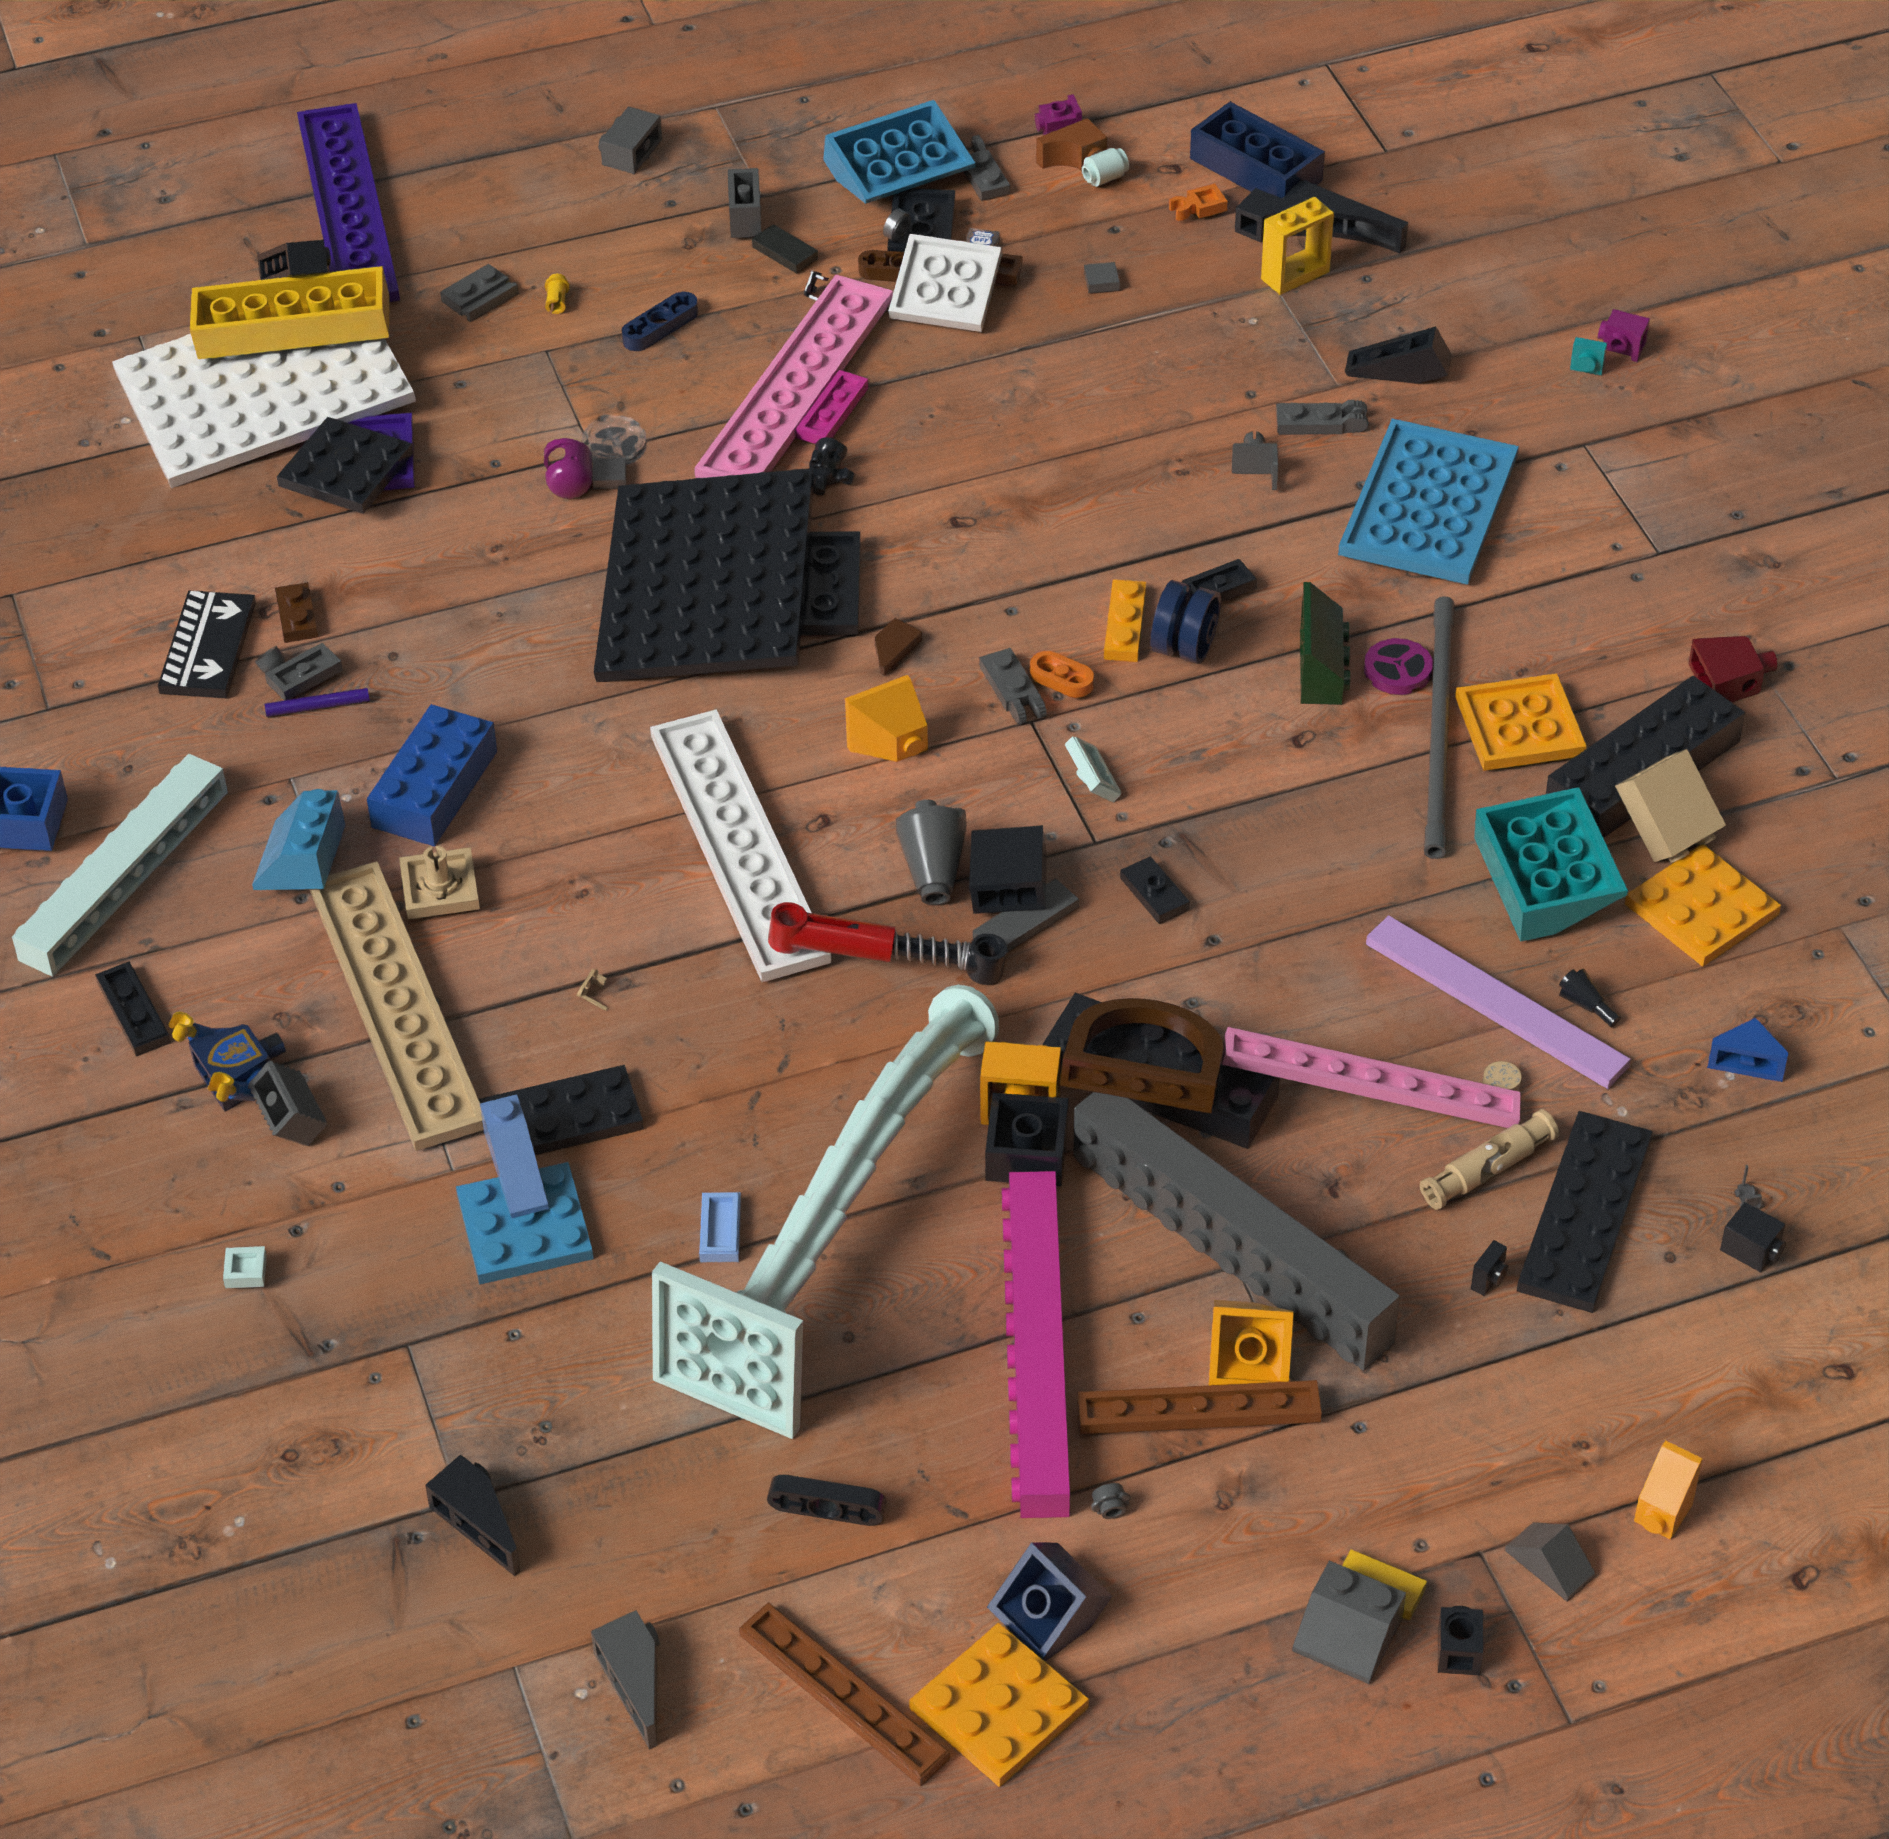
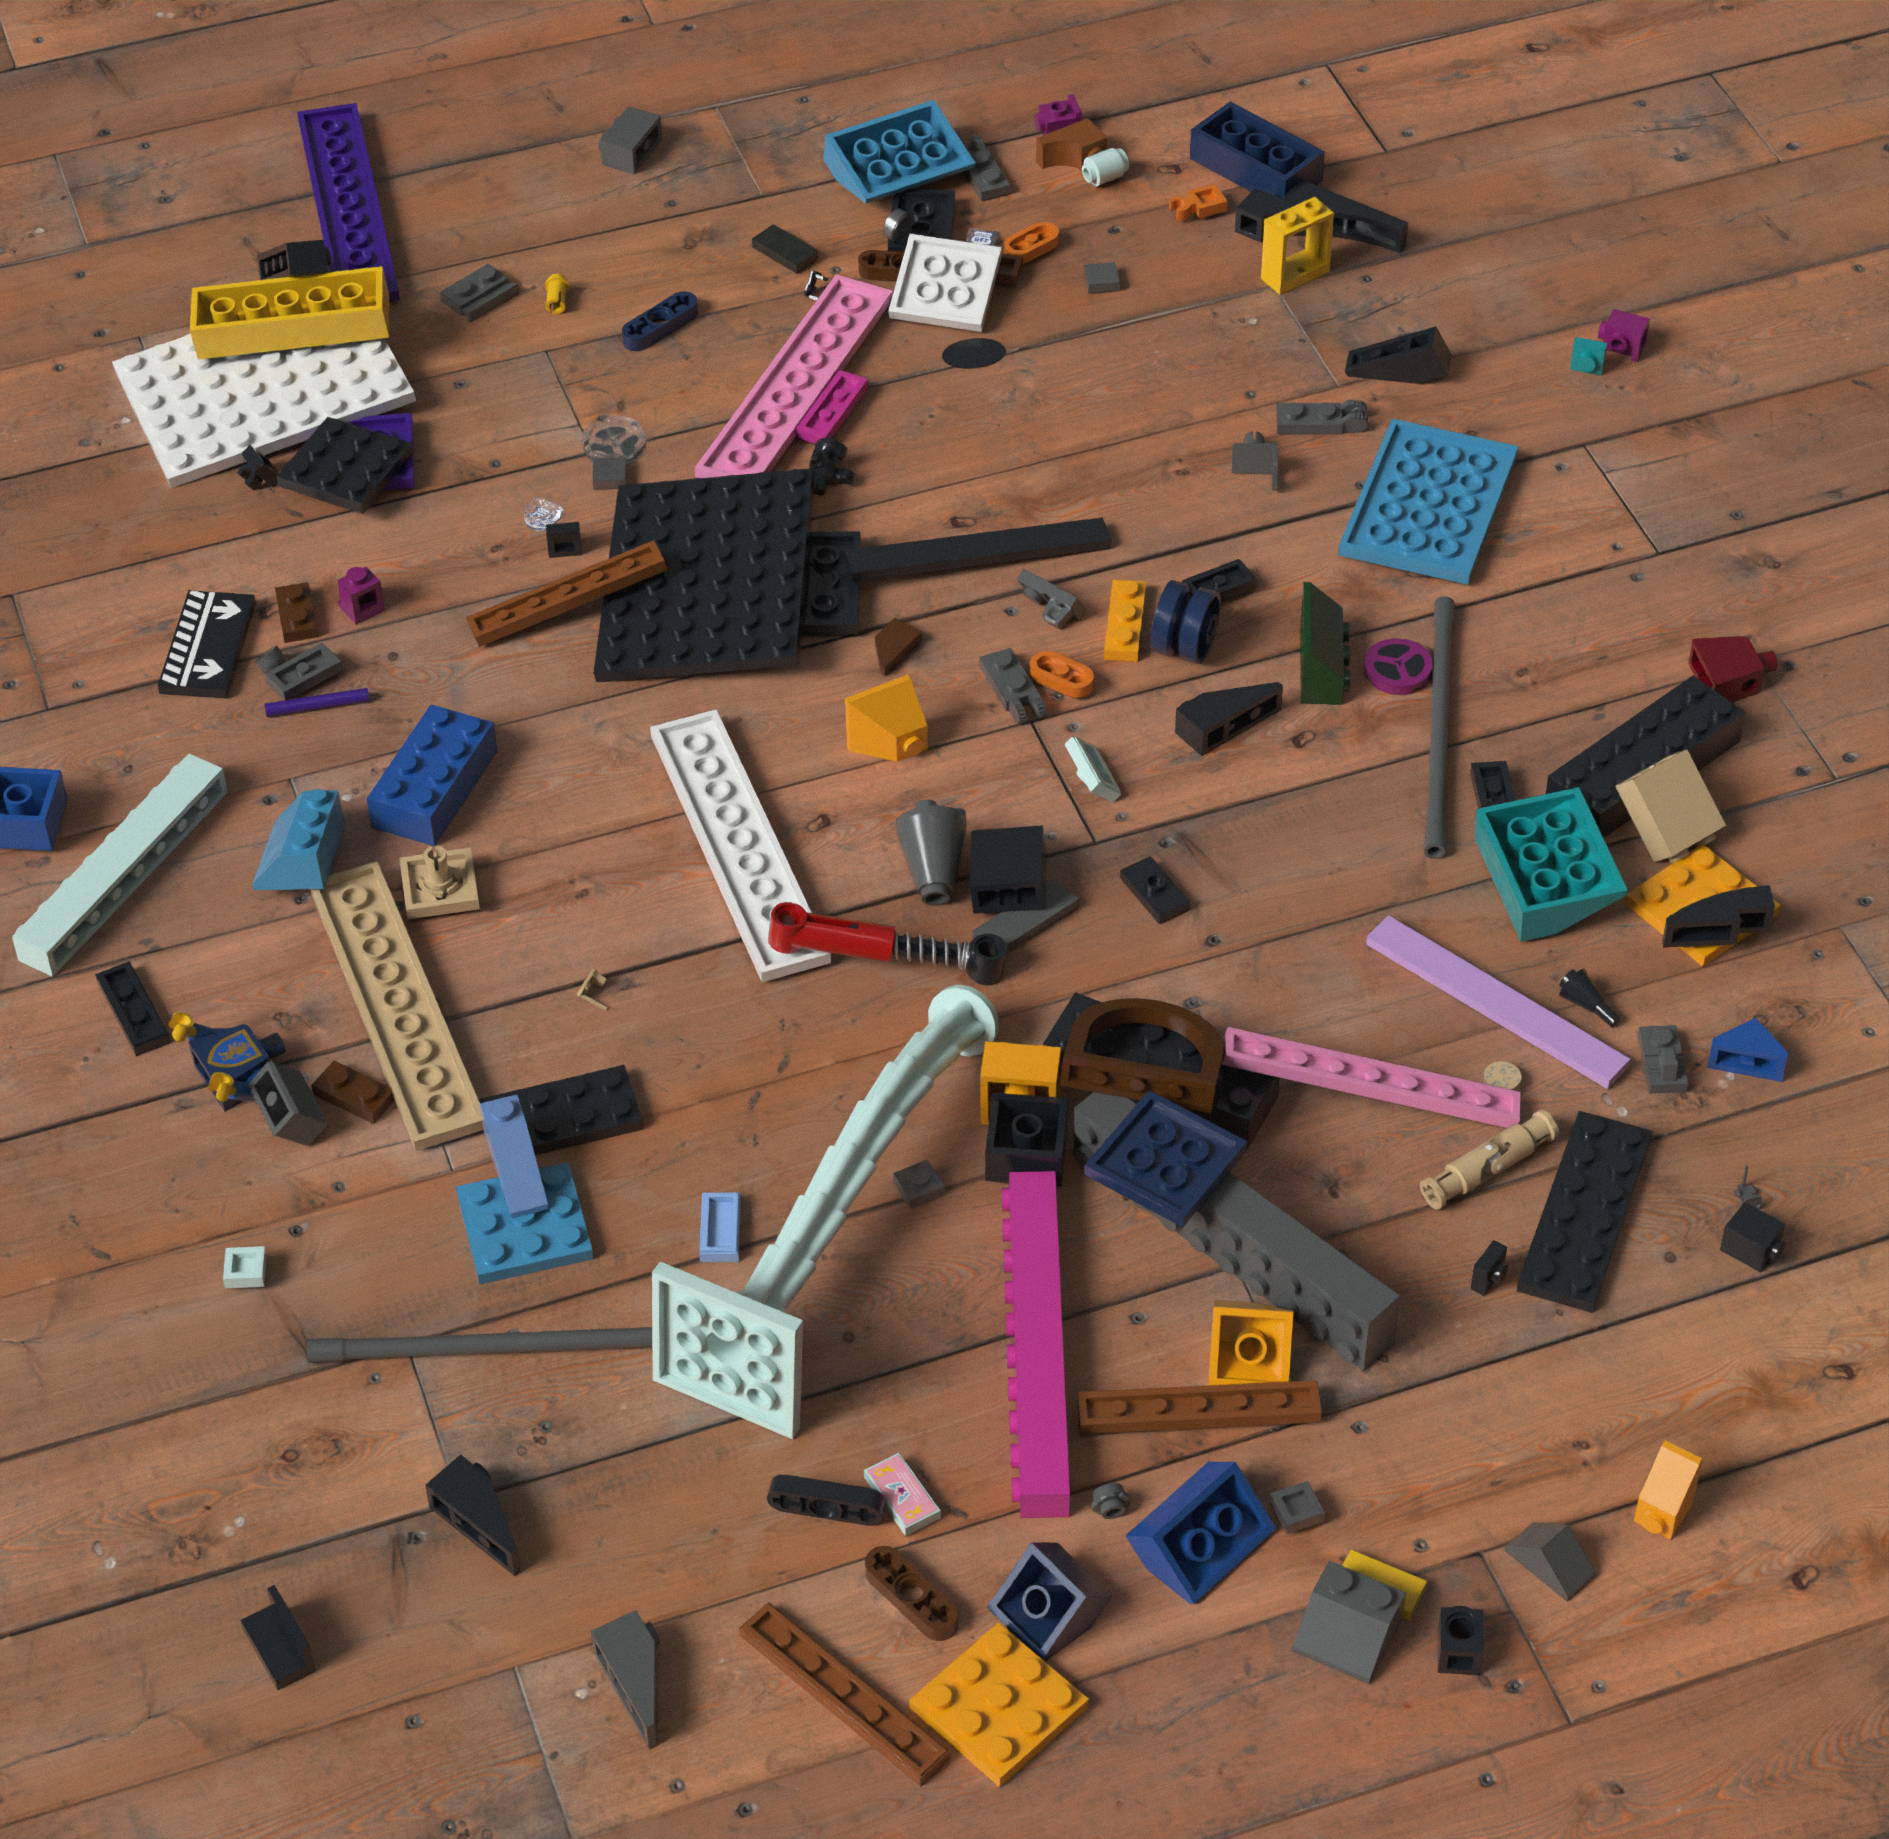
magenta helmet [544,438,593,499] -> none
dark grey brick [728,168,762,238] -> none
light orange plate [1455,673,1587,771] -> none
none -> black tile [237,445,279,491]
none -> black panel [240,1585,316,1690]
none -> dark grey piece [307,1327,652,1363]
none -> reddish brown plate [311,1060,395,1124]
none -> magenta brick [337,566,385,624]
none -> dark orange plate [466,540,667,647]
none -> clear tile [524,496,564,531]
none -> black plate [546,522,582,558]
none -> black tile [844,517,1112,582]
none -> tile [864,1453,941,1536]
none -> reddish brown beam [865,1546,958,1641]
none -> flat silver plate [893,1159,945,1209]
none -> black sticker [942,338,1005,368]
none -> orange plate [1004,222,1059,264]
none -> dark grey hinge [1016,569,1087,630]
none -> dark blue plate [1084,1090,1247,1228]
none -> blue slope [1126,1461,1276,1604]
none -> black slope [1175,682,1283,756]
none -> flat silver plate [1270,1481,1325,1534]
none -> black plate [1470,761,1516,809]
none -> dark grey hinge [1638,1025,1688,1094]
none -> black slope [1662,885,1775,948]

